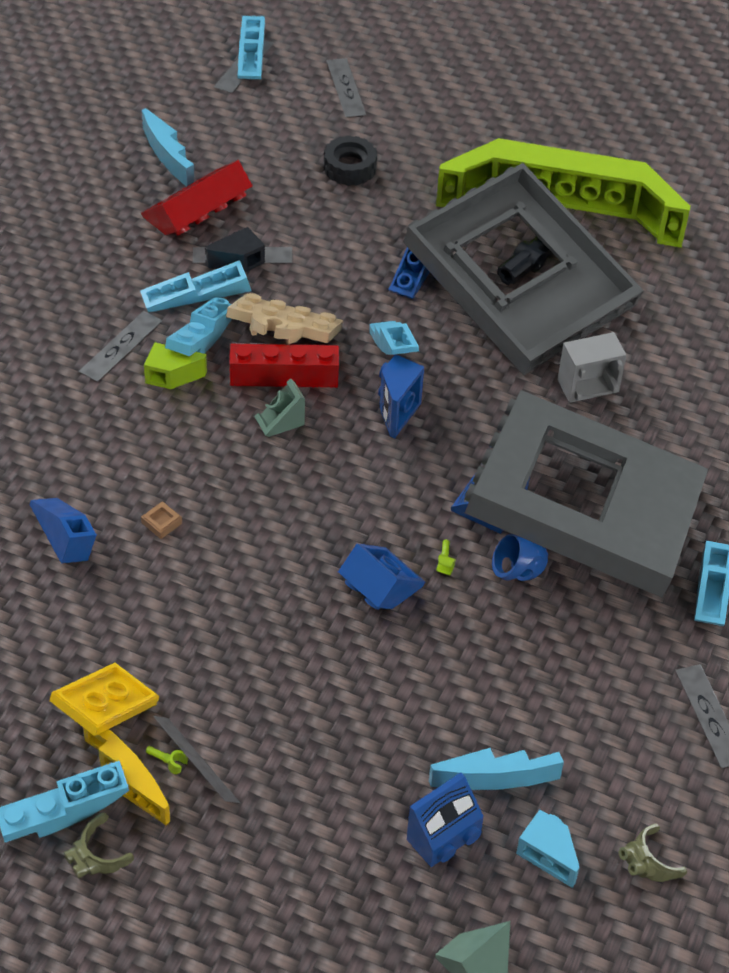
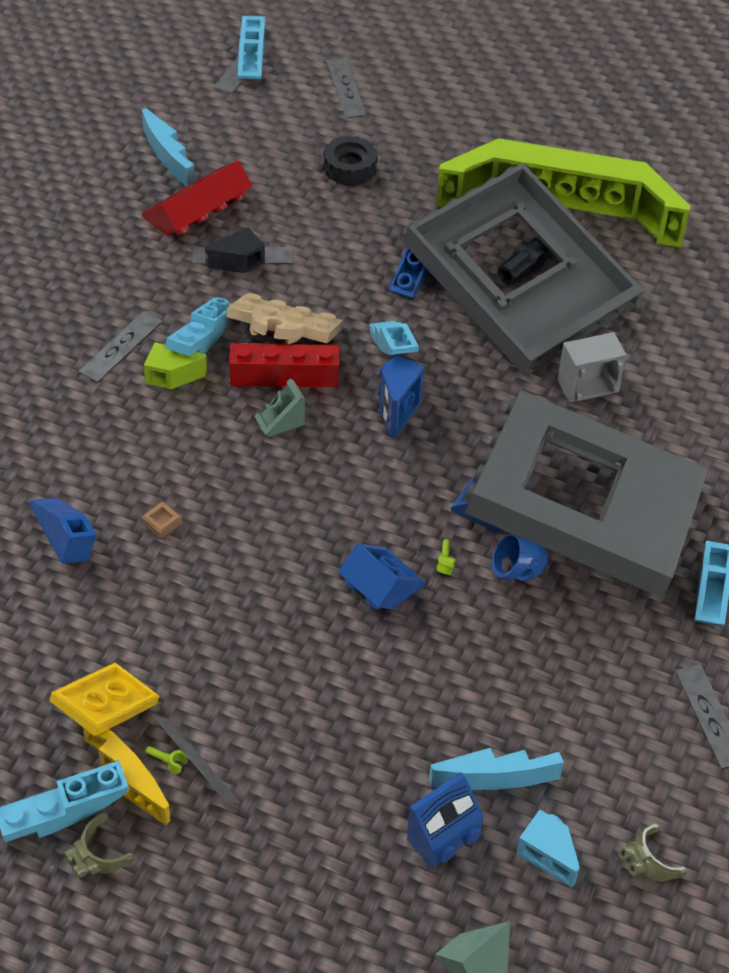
medium azure slope [140,260,252,313] -> none

